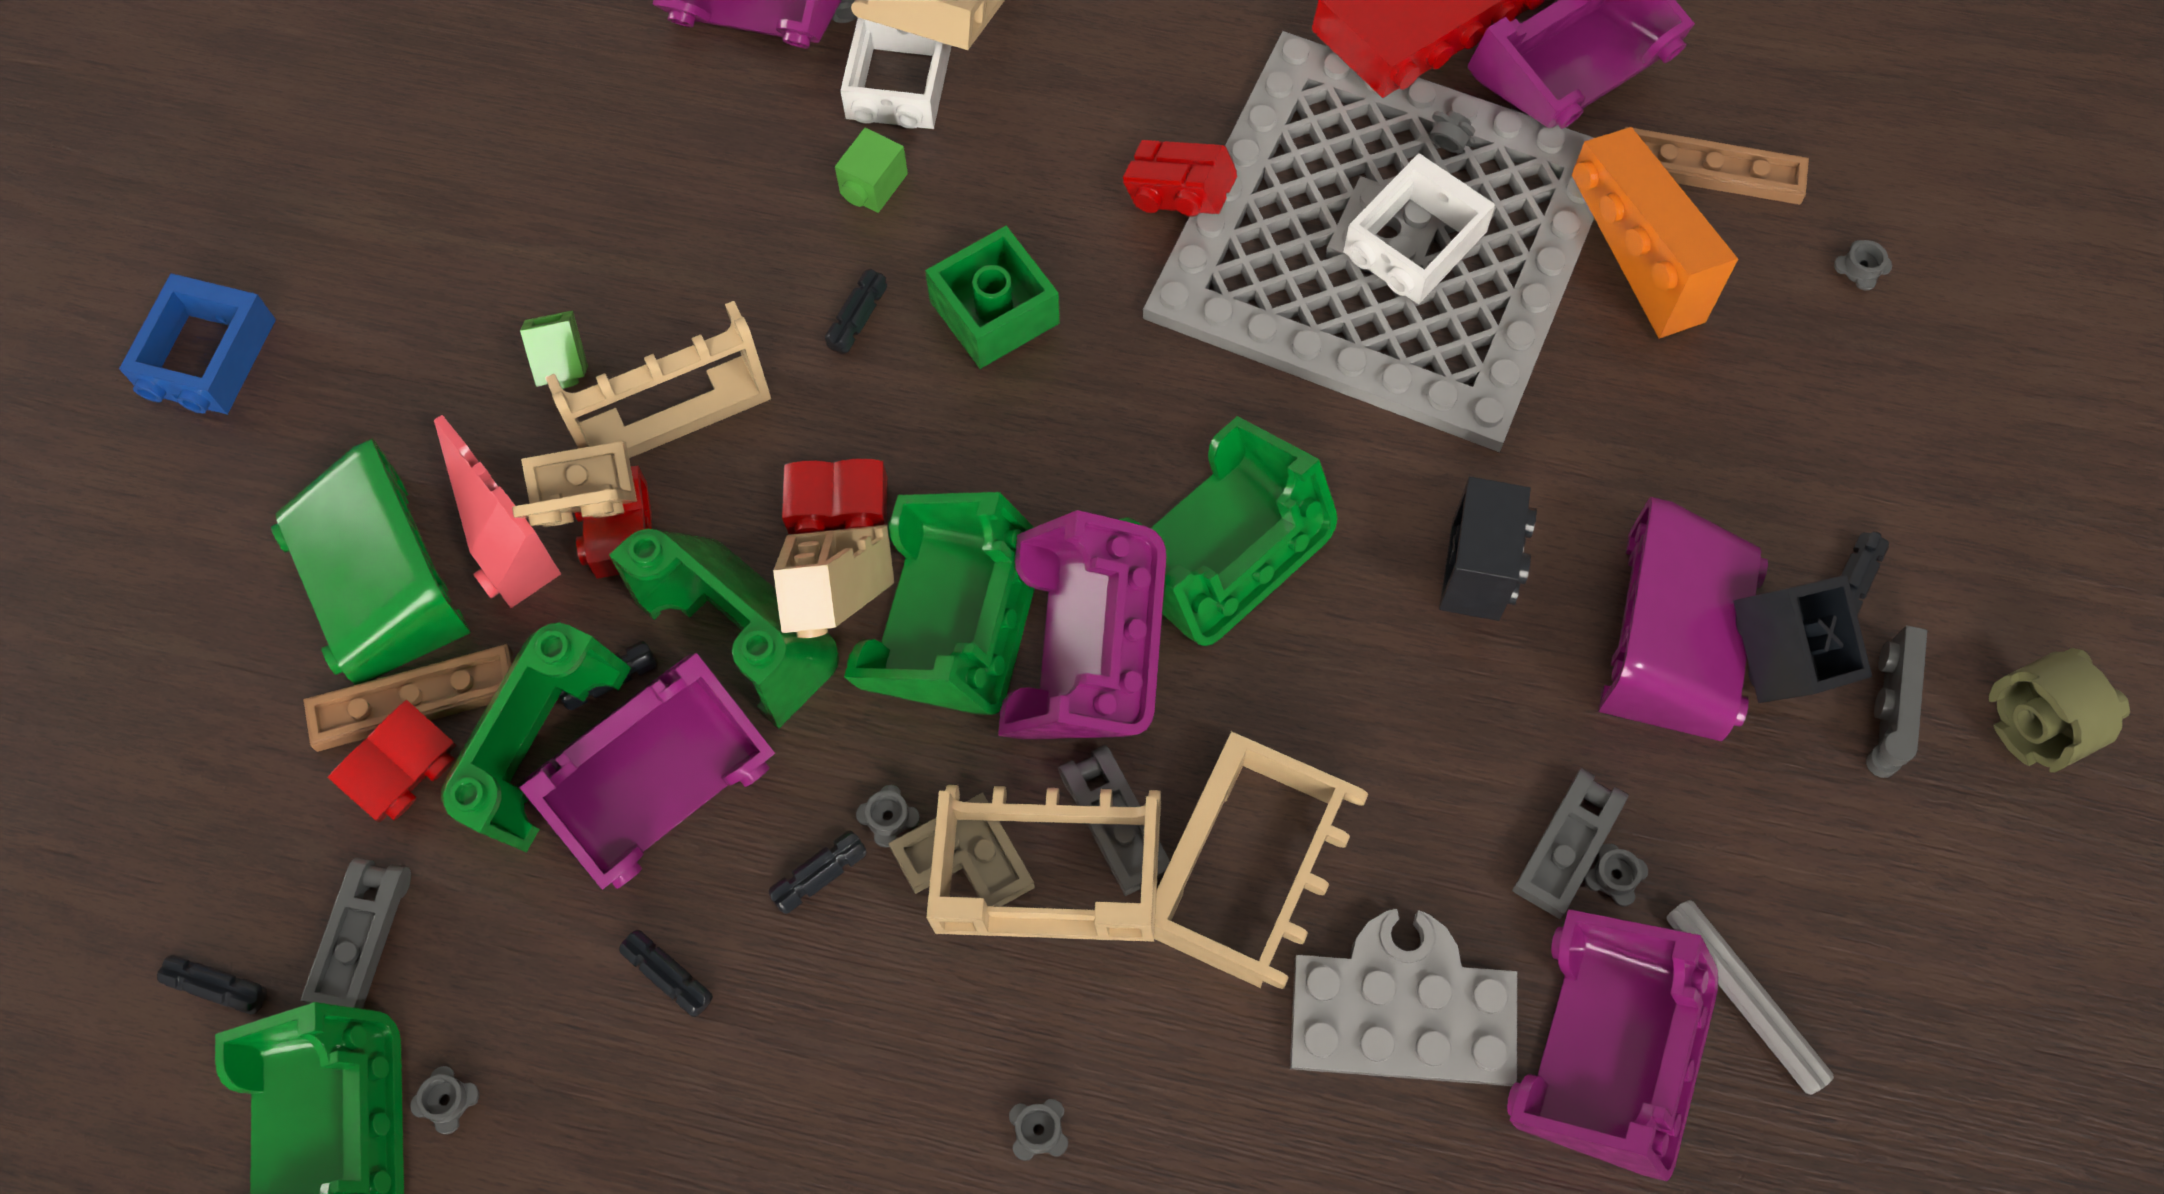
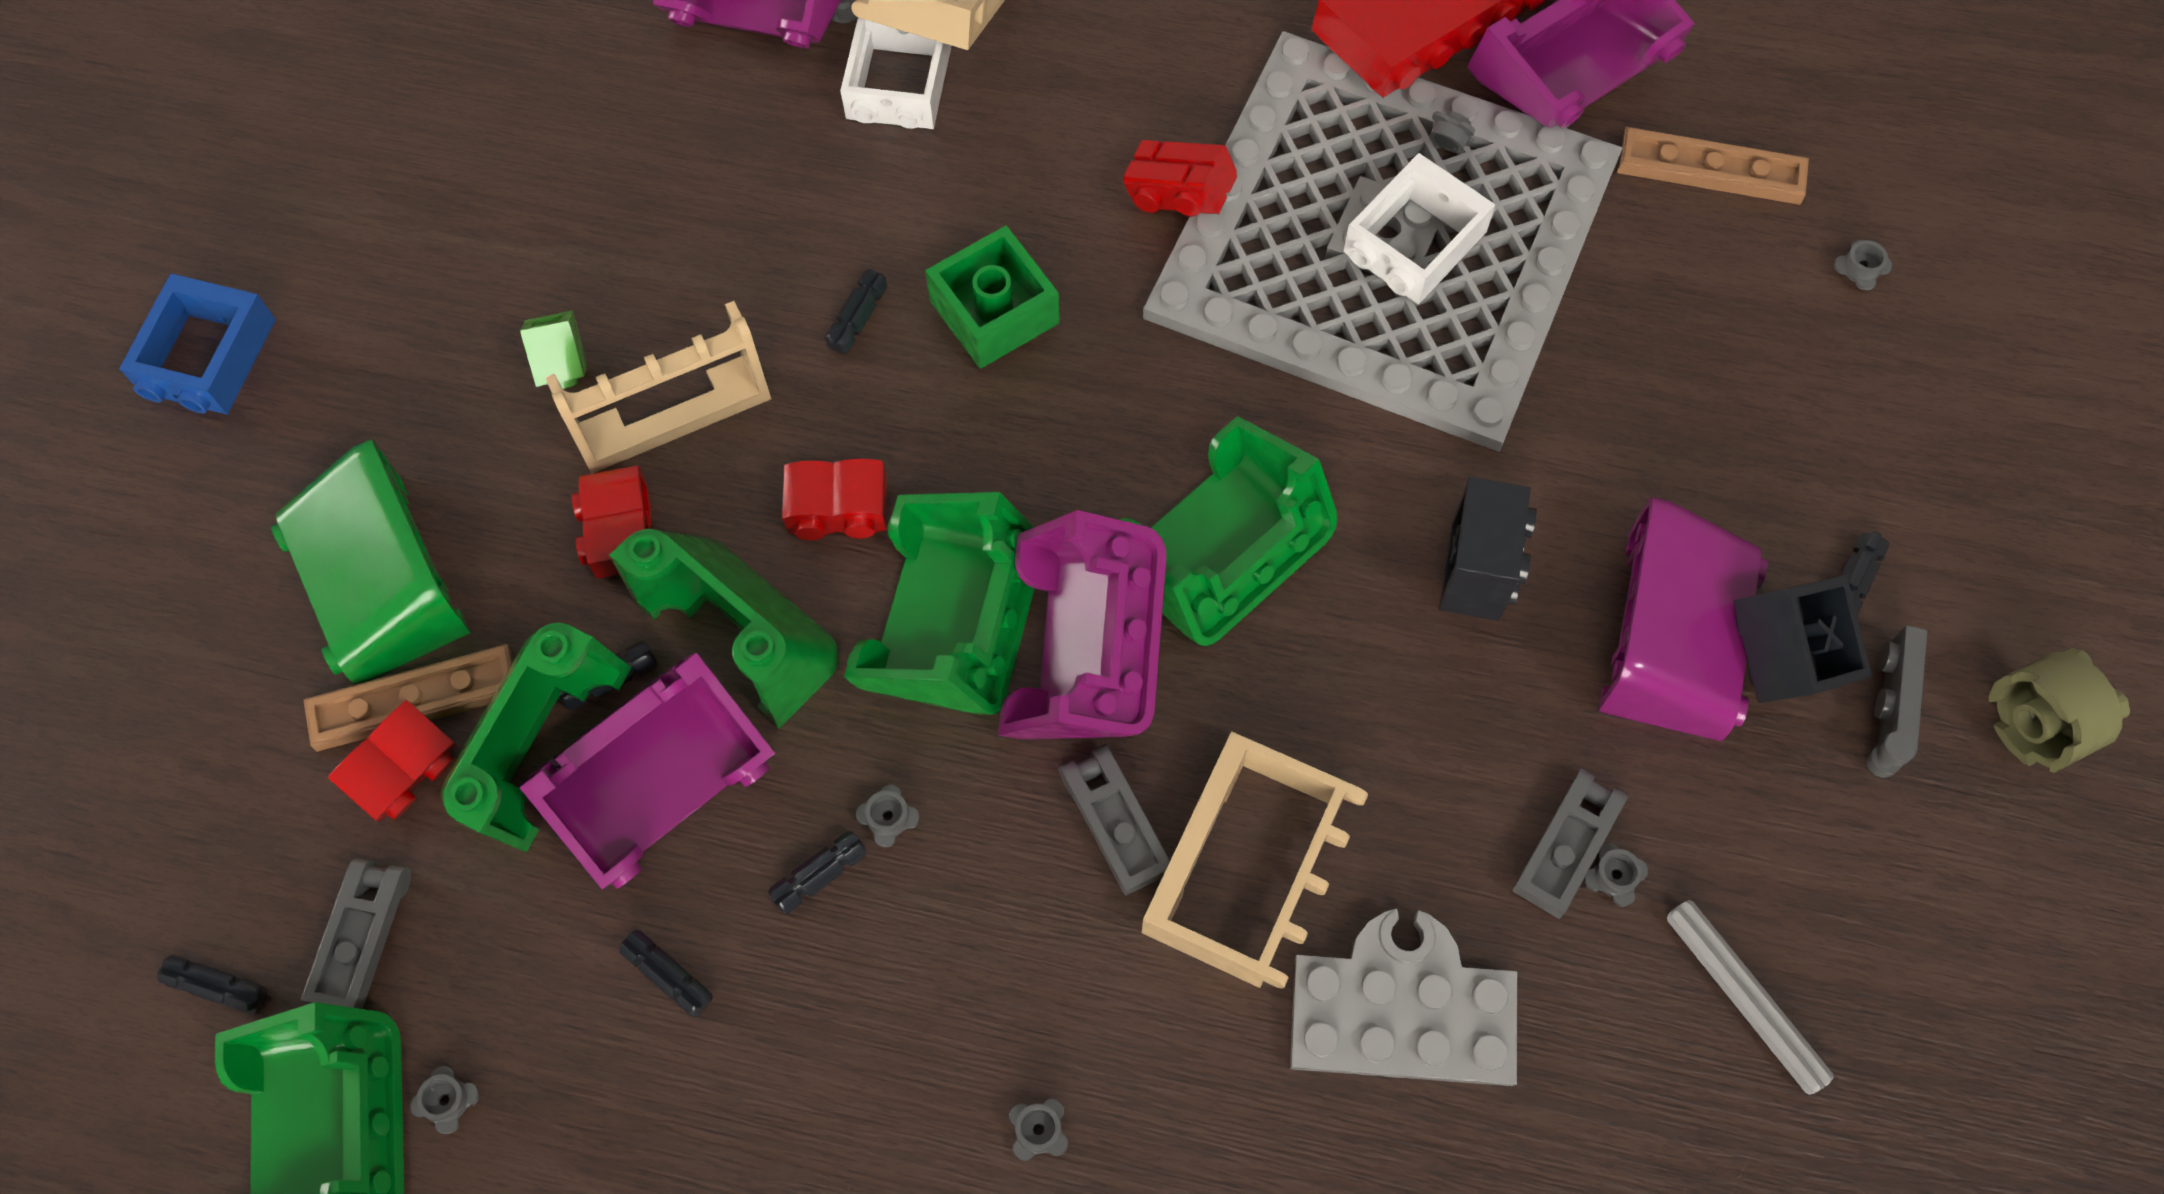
coral wedge [434,415,561,608] -> none
tan bracket [512,441,637,527] -> none
tan wedge [773,525,894,638] -> none
bright green brick [835,127,908,213] -> none
dark tan plate [888,792,1035,907] -> none
tan hinge [926,785,1161,942] -> none
magenta windscreen [1507,909,1718,1182] -> none
orange wedge [1572,127,1738,339] -> none

